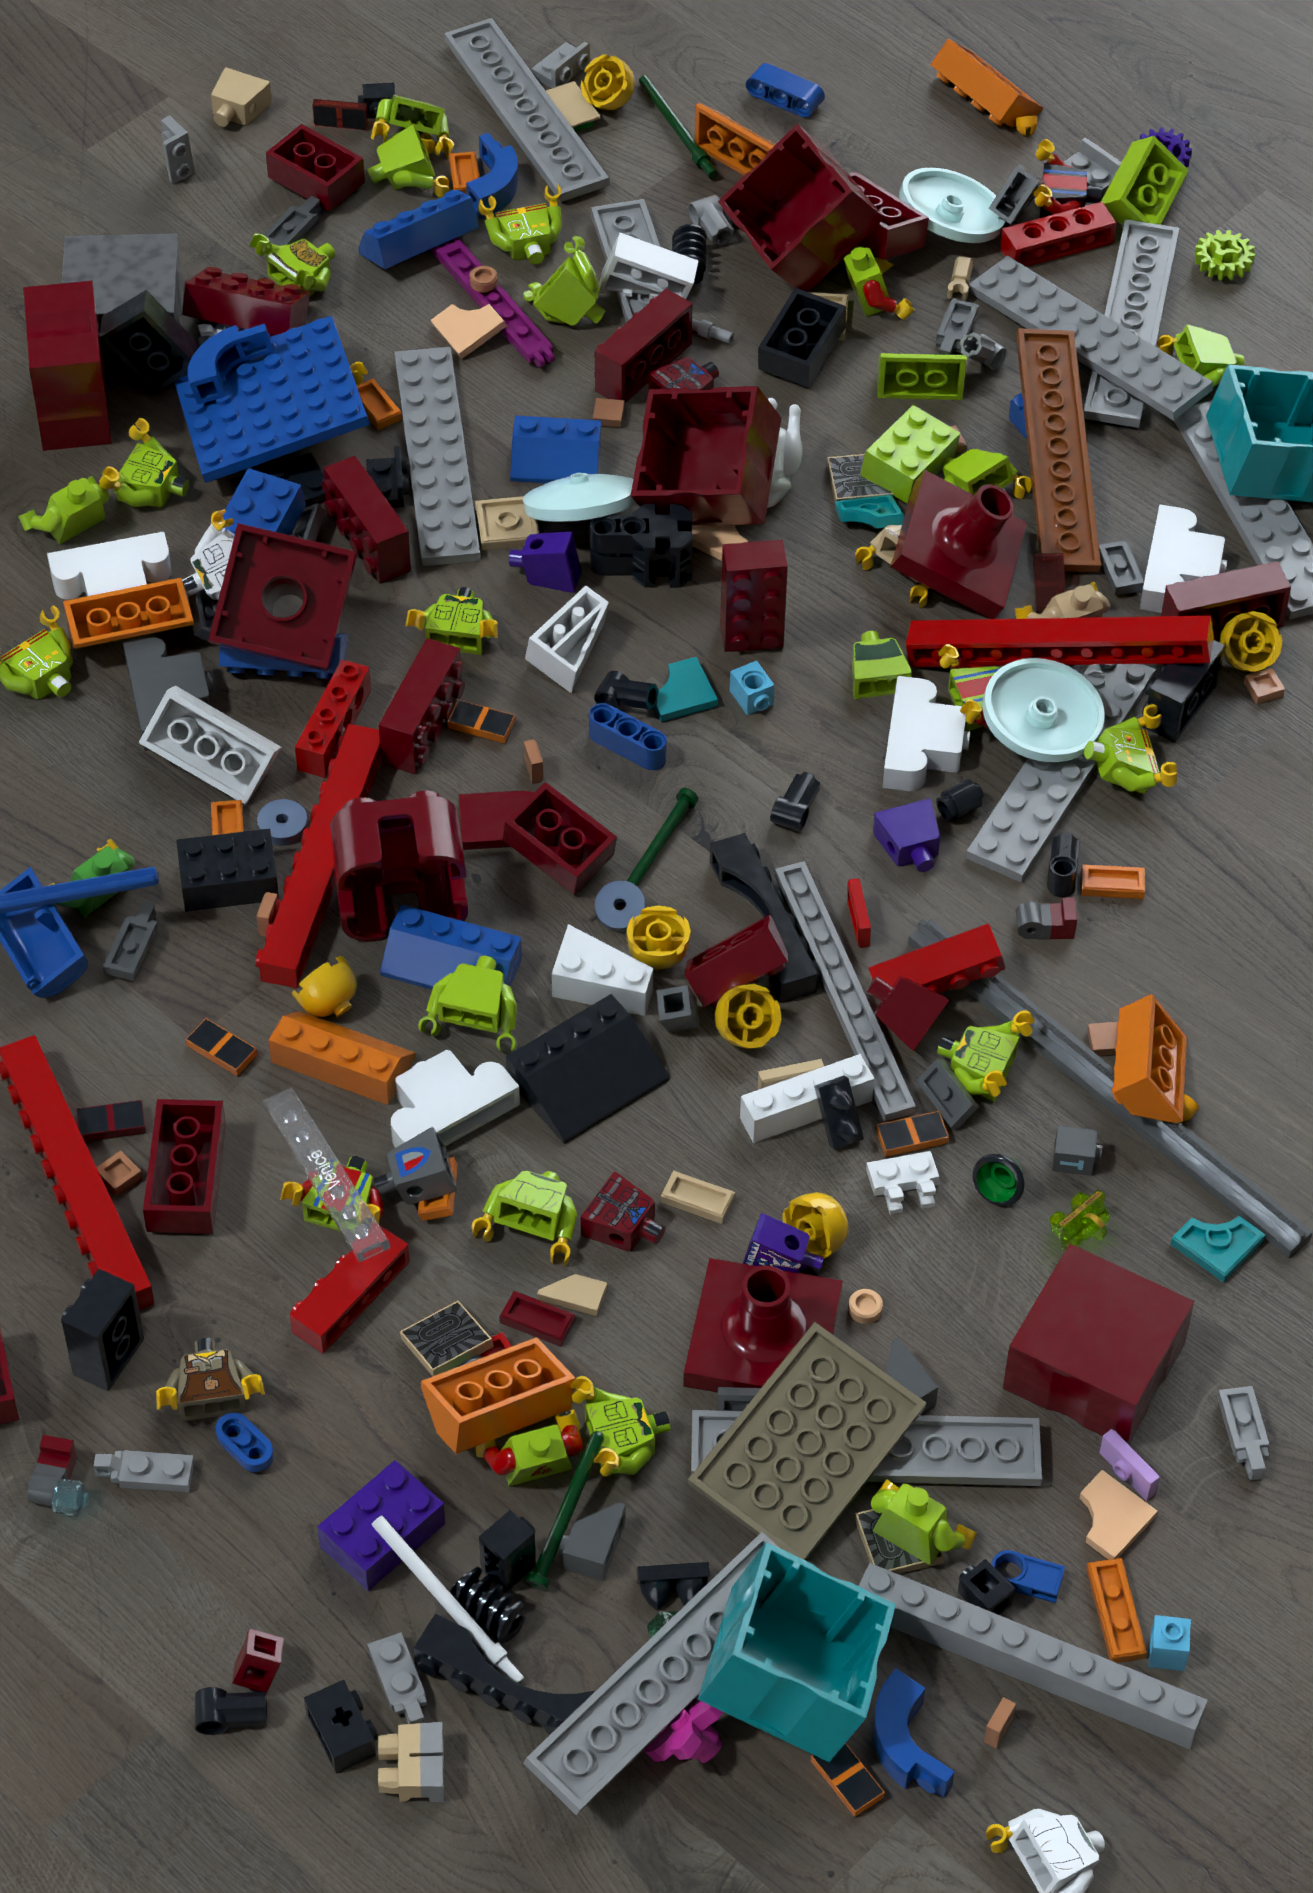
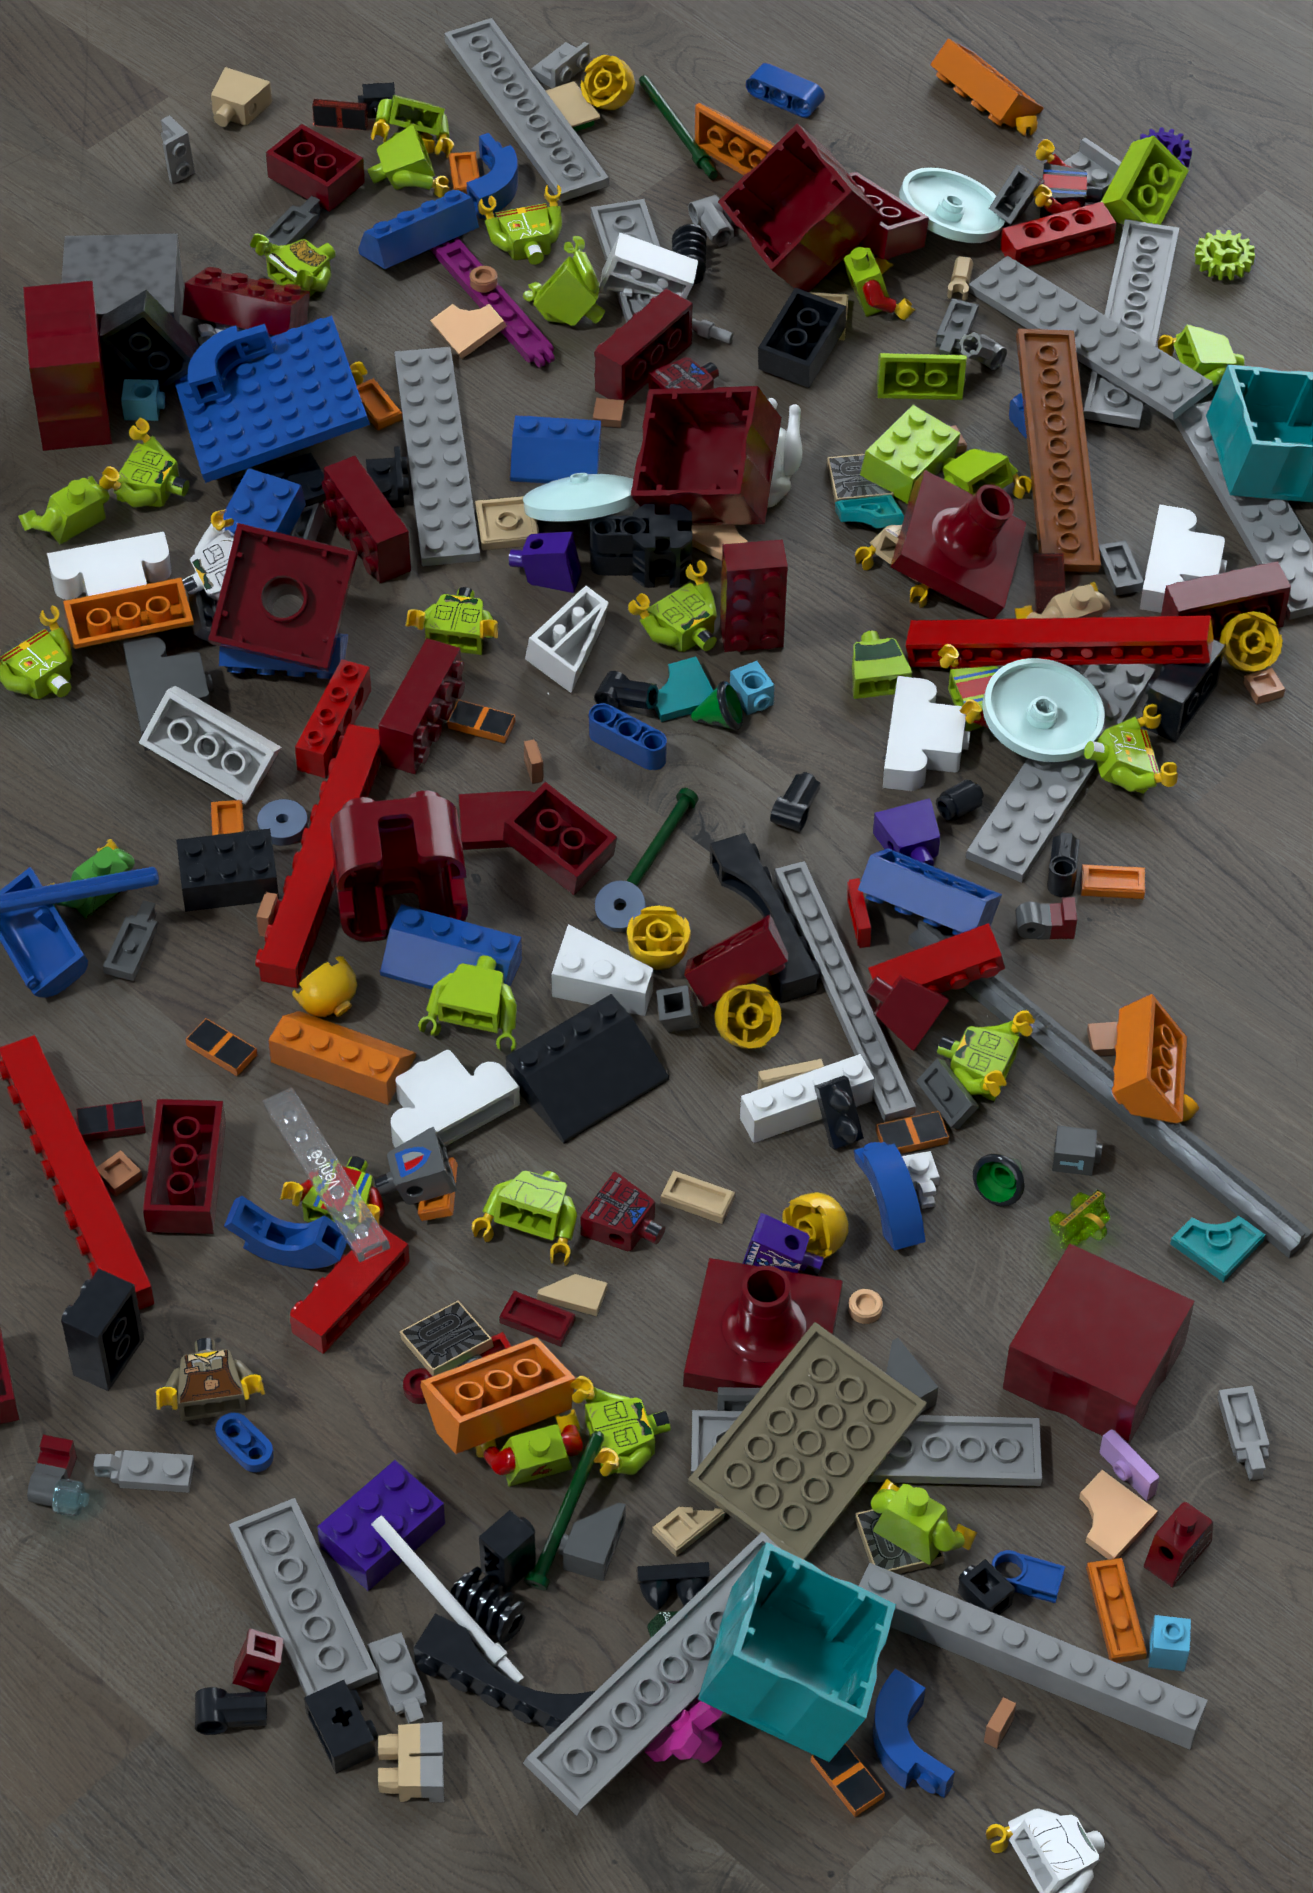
none -> medium azure brick [121,379,165,421]
none -> blue arch [224,1196,350,1269]
none -> light grey plate [229,1498,378,1696]
none -> dark red tile [403,1368,433,1404]
none -> lime torso [628,560,717,652]
none -> tan tile [652,1507,725,1557]
none -> green hat [691,681,743,730]
none -> blue arch [854,1142,926,1251]
none -> blue brick [858,848,1002,935]
none -> dark red torso [1144,1502,1213,1587]

